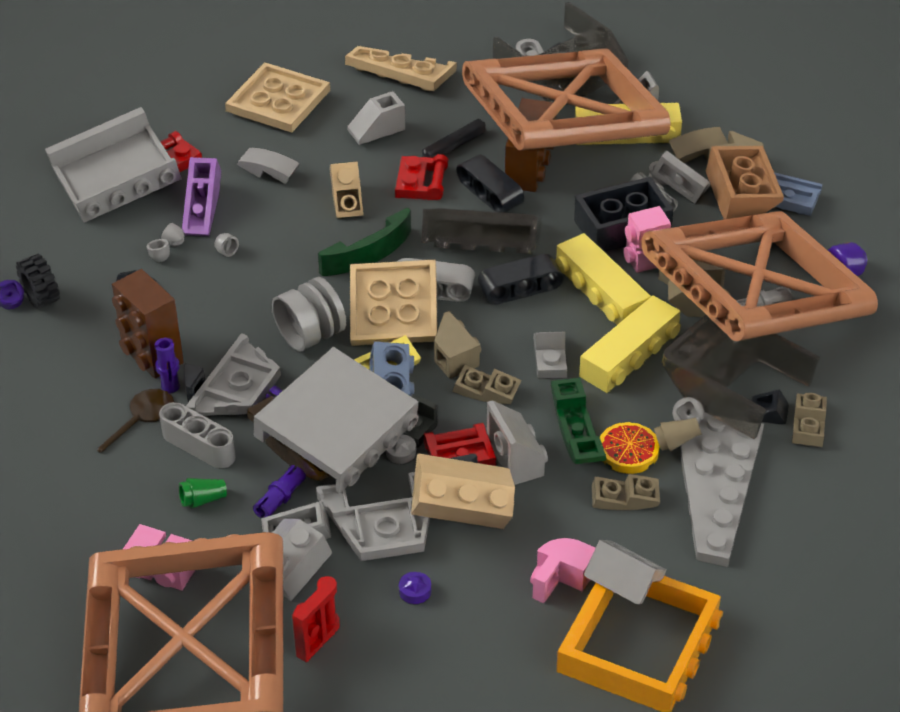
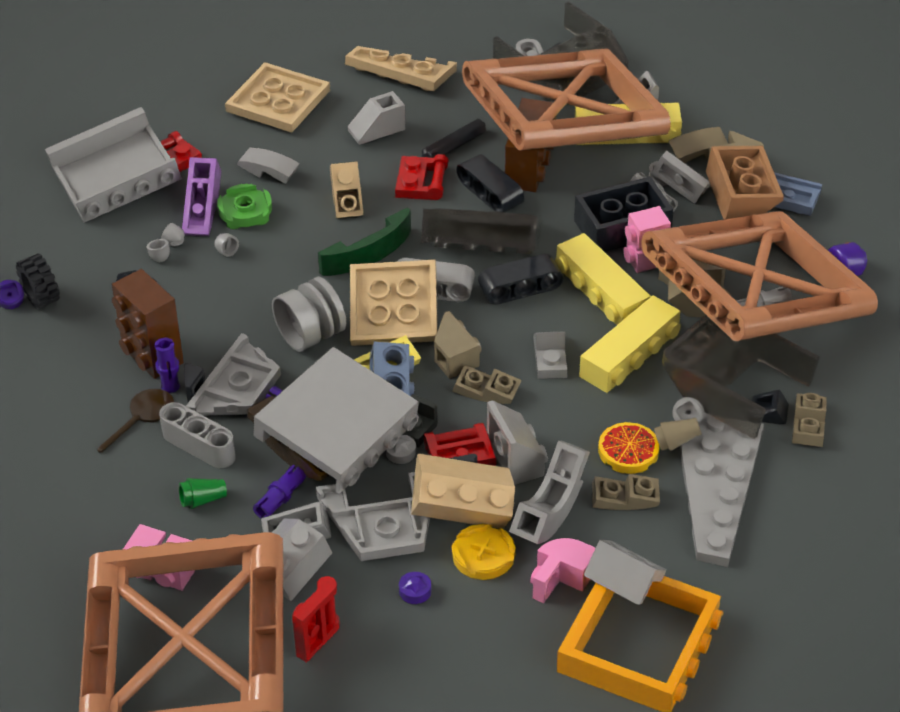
dark green slope [551,377,606,464] -> none
none -> bright green plate [217,184,272,229]
none -> yellow tile [452,524,516,580]
none -> light grey arch [509,440,590,544]

